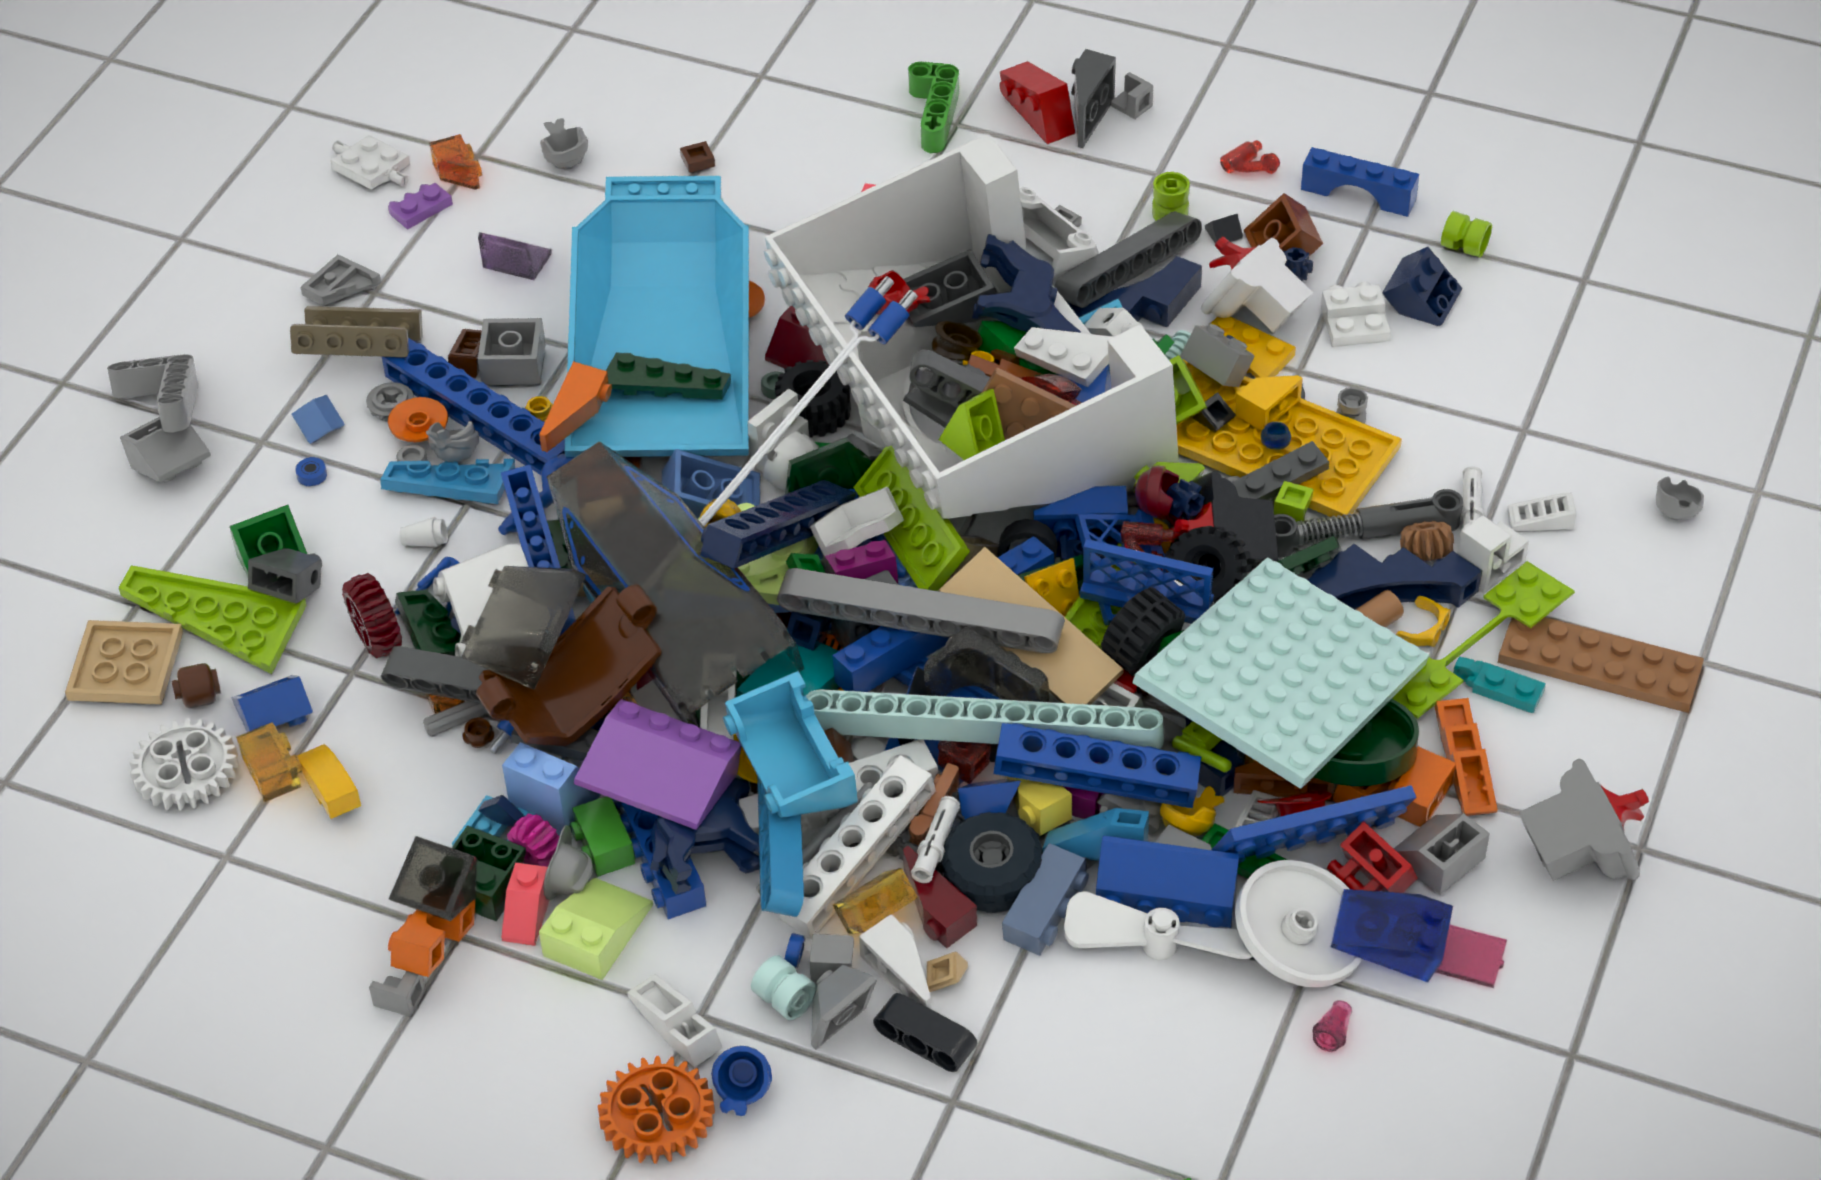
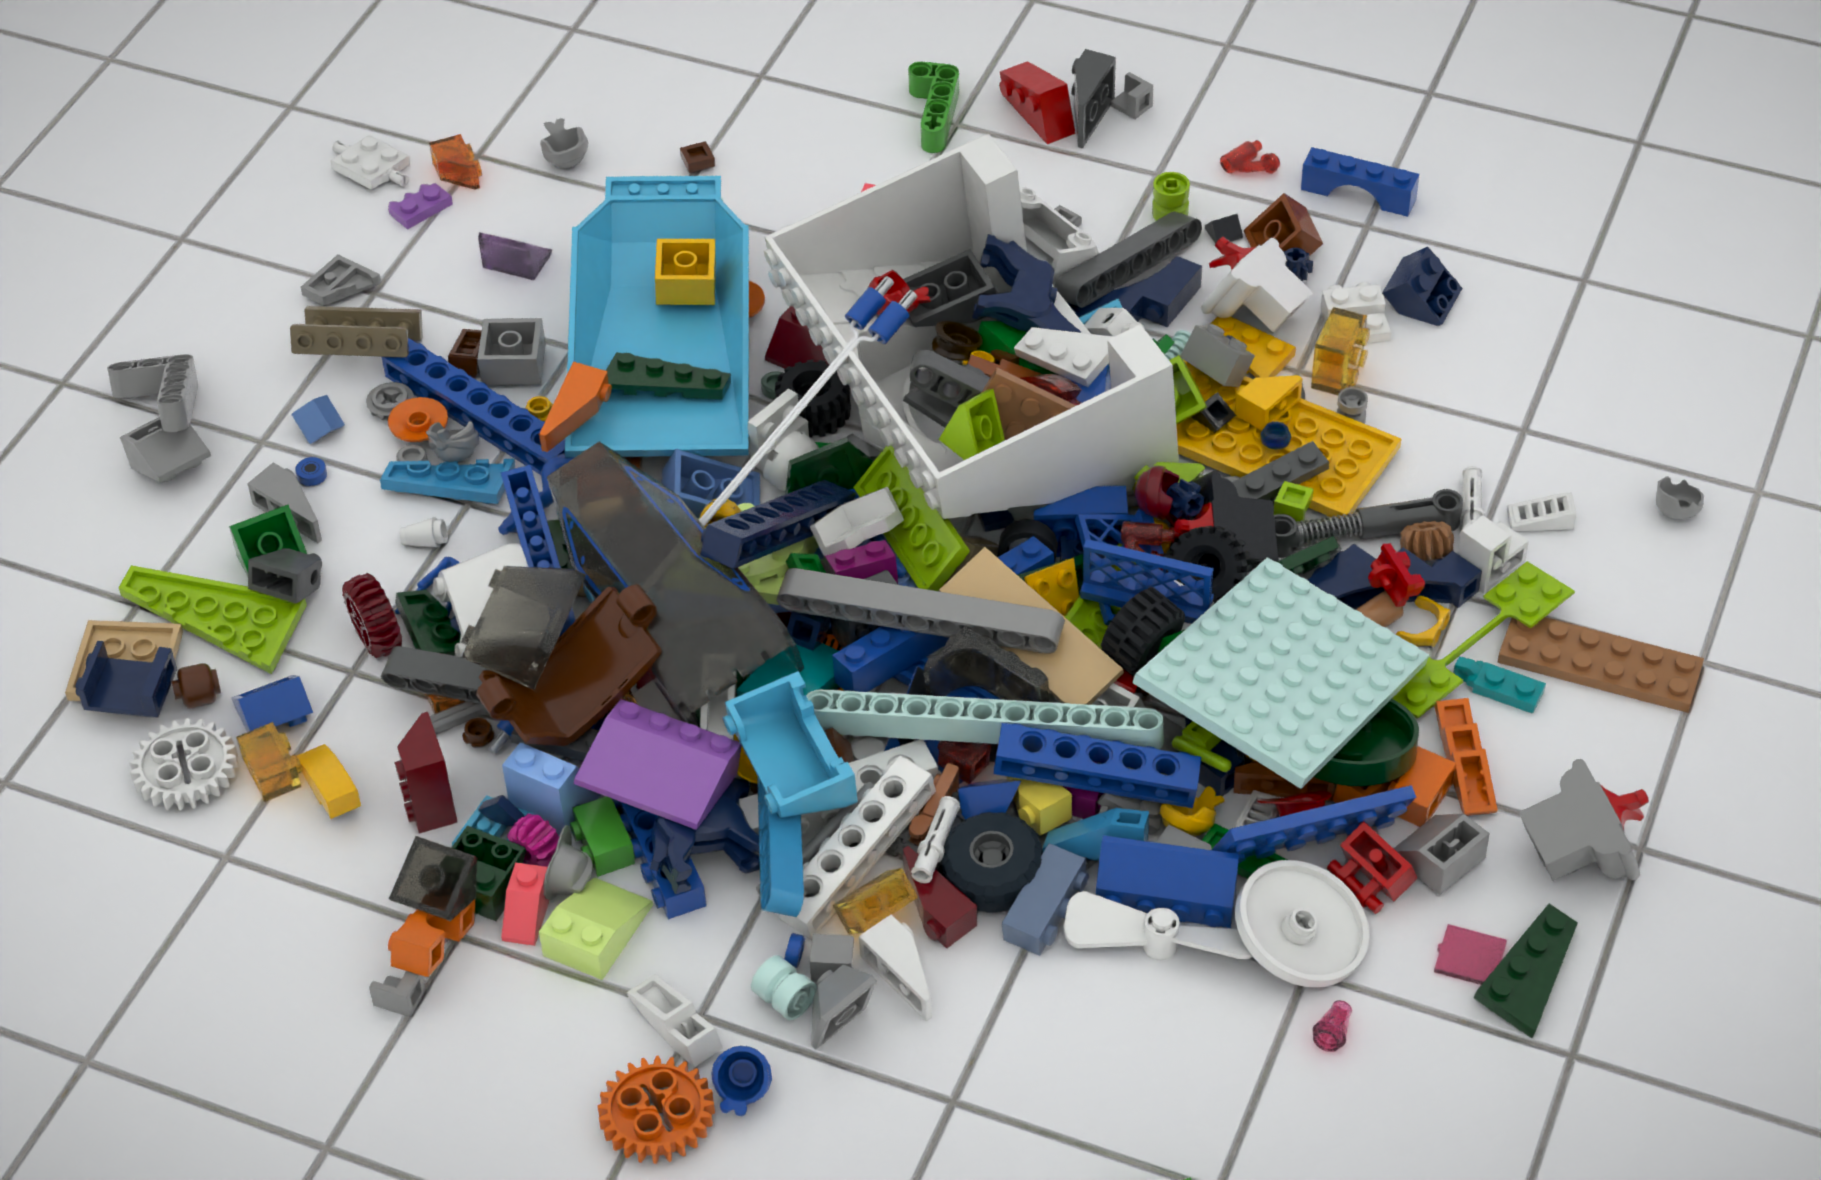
black beam [873,993,977,1072] -> none
tan slope [927,951,968,992] -> none
clear blue slope [1330,889,1453,982] -> none
lime wheel [1441,211,1492,258] -> none
none -> dark blue panel [76,641,177,718]
none -> light grey slope [247,462,322,544]
none -> dark red slope [394,711,458,834]
none -> yellow brick [655,239,716,305]
none -> dark blue tile [977,510,1014,532]
none -> clear yellow brick [1311,307,1370,395]
none -> red hips [1368,543,1425,607]
none -> dark green wing [1474,903,1578,1038]

